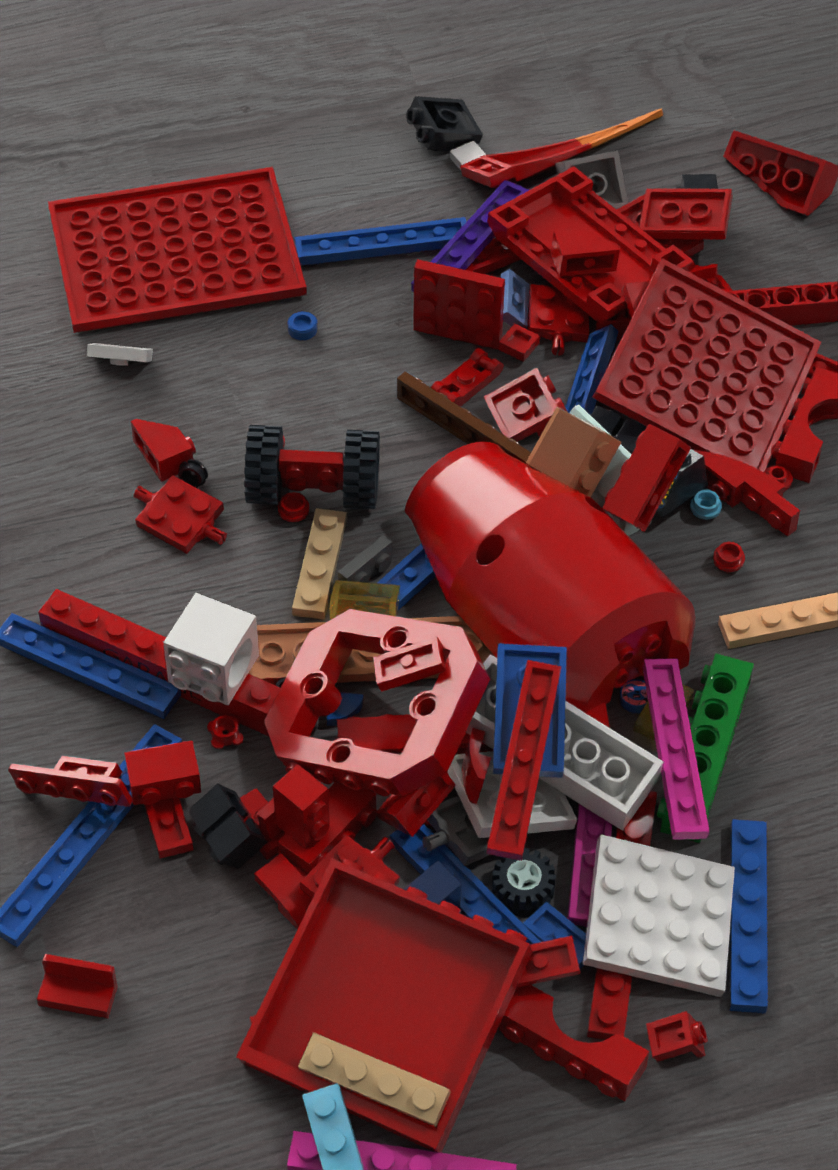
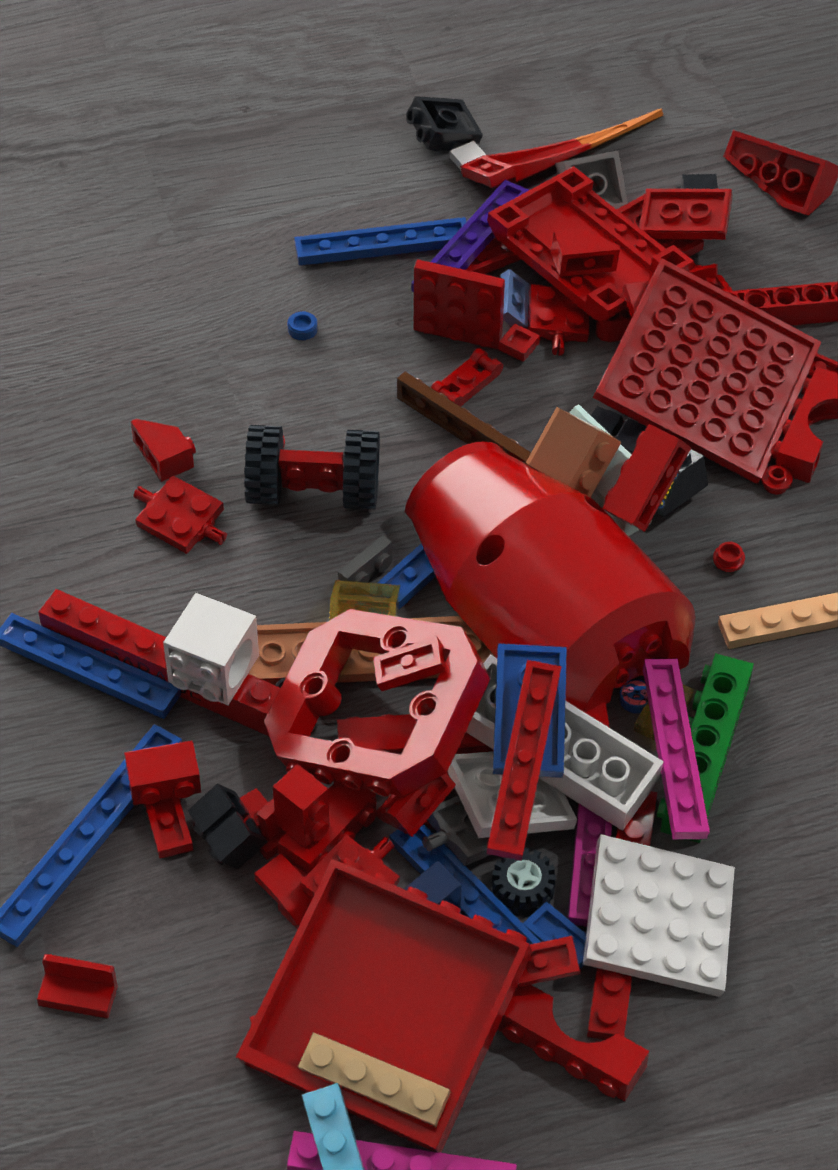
red bracket [8,756,133,807] -> none
red plate [48,167,307,333] -> none
white plate [87,343,153,366] -> none
black plate [178,459,208,488] -> none
red plate [207,715,244,749] -> none
red plate [278,492,310,522] -> none
tan plate [292,508,347,620] -> none
blue tile [327,693,364,726] -> none
red slope [462,728,492,804] -> none
plate [484,368,568,442] -> none
blue plate [566,324,619,415] -> none
red bracket [646,1011,707,1062] -> none
medium azure plate [690,490,722,520] -> none
red slope [694,450,800,536] -> none
blue plate [730,819,768,1013] -> none

